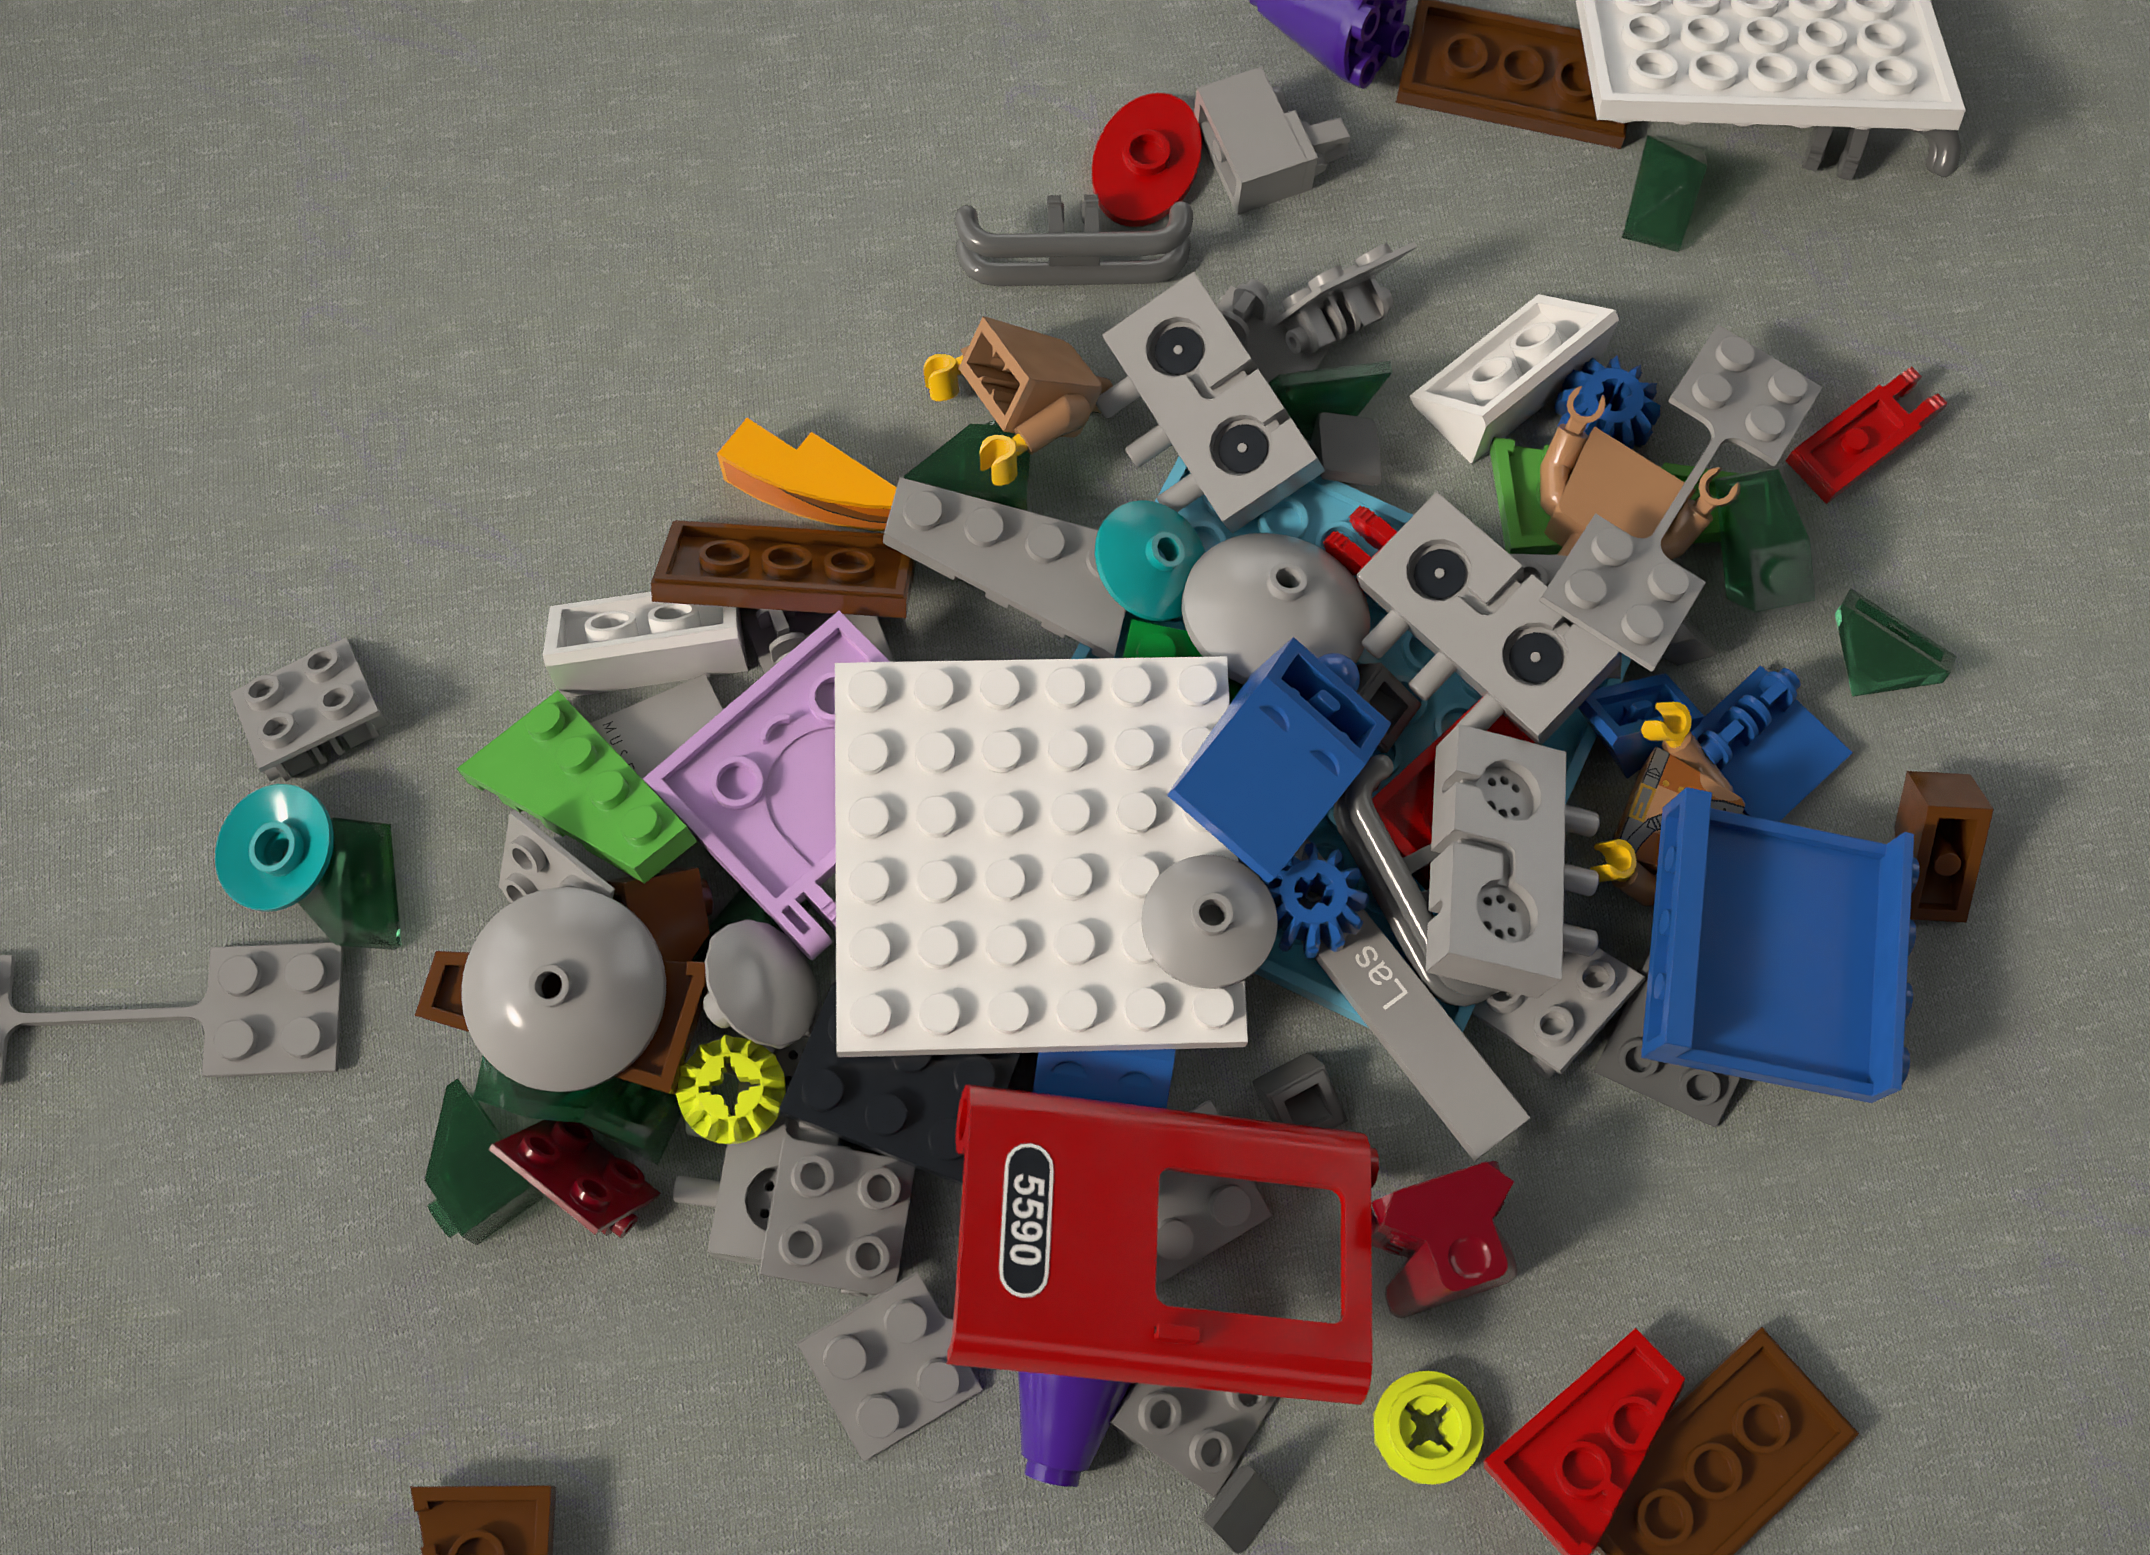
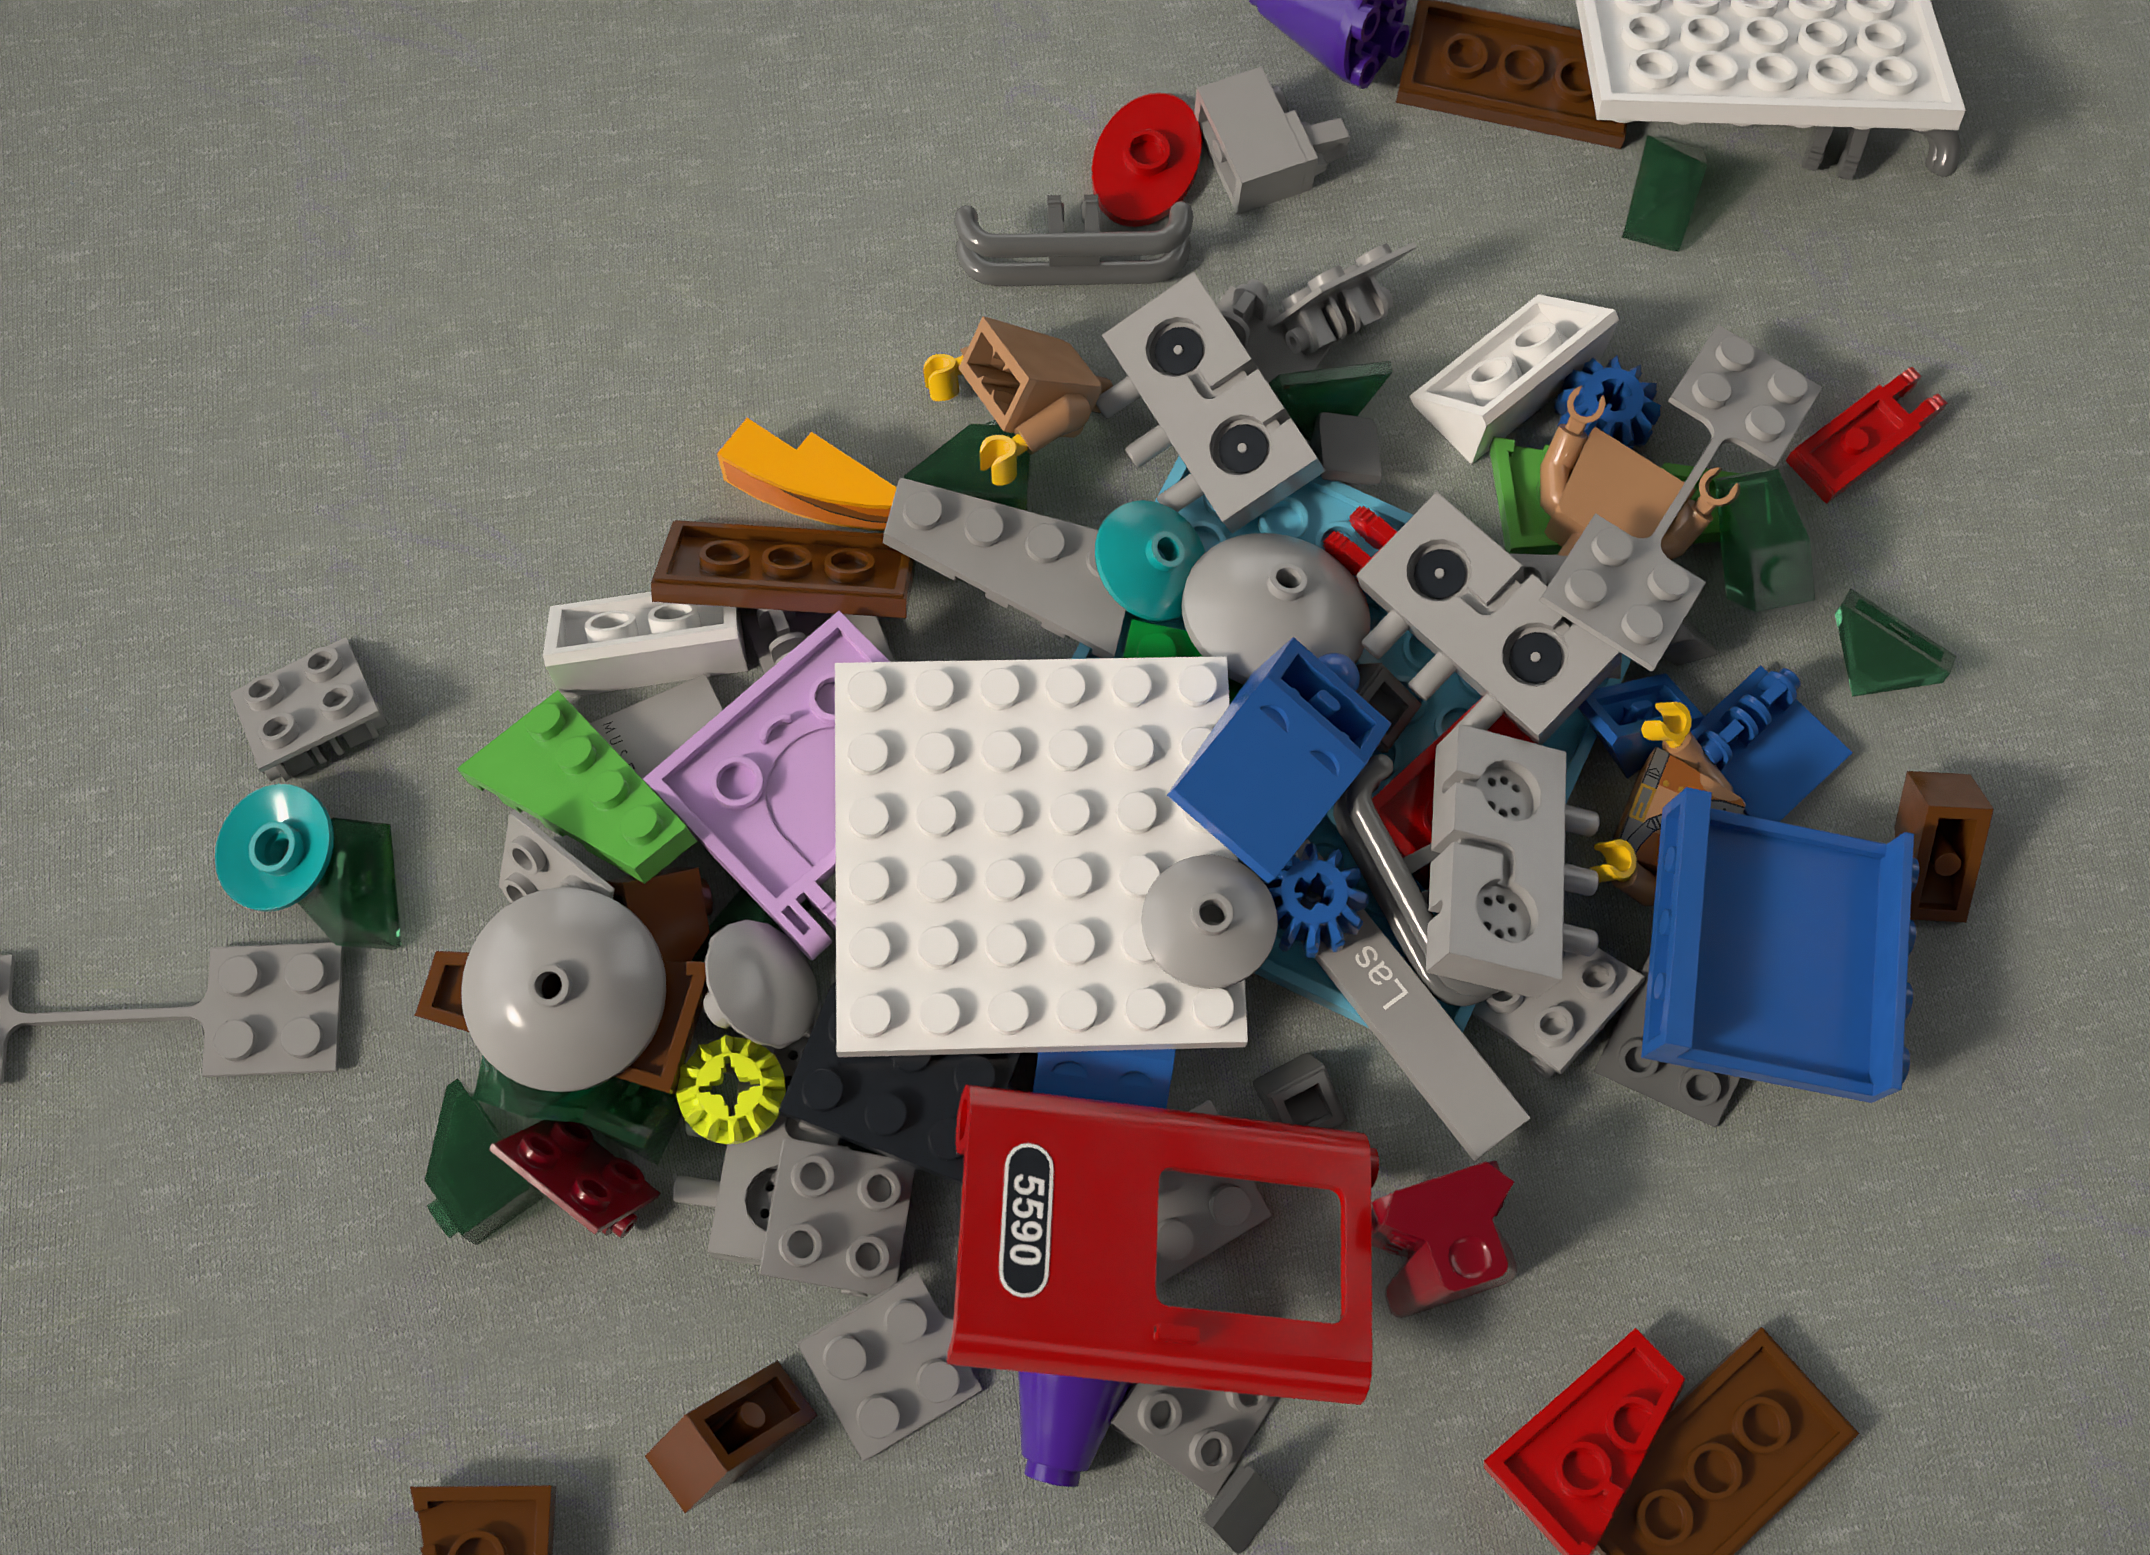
neon yellow gear [1373,1371,1484,1485] -> none
none -> reddish brown slope [645,1360,818,1514]

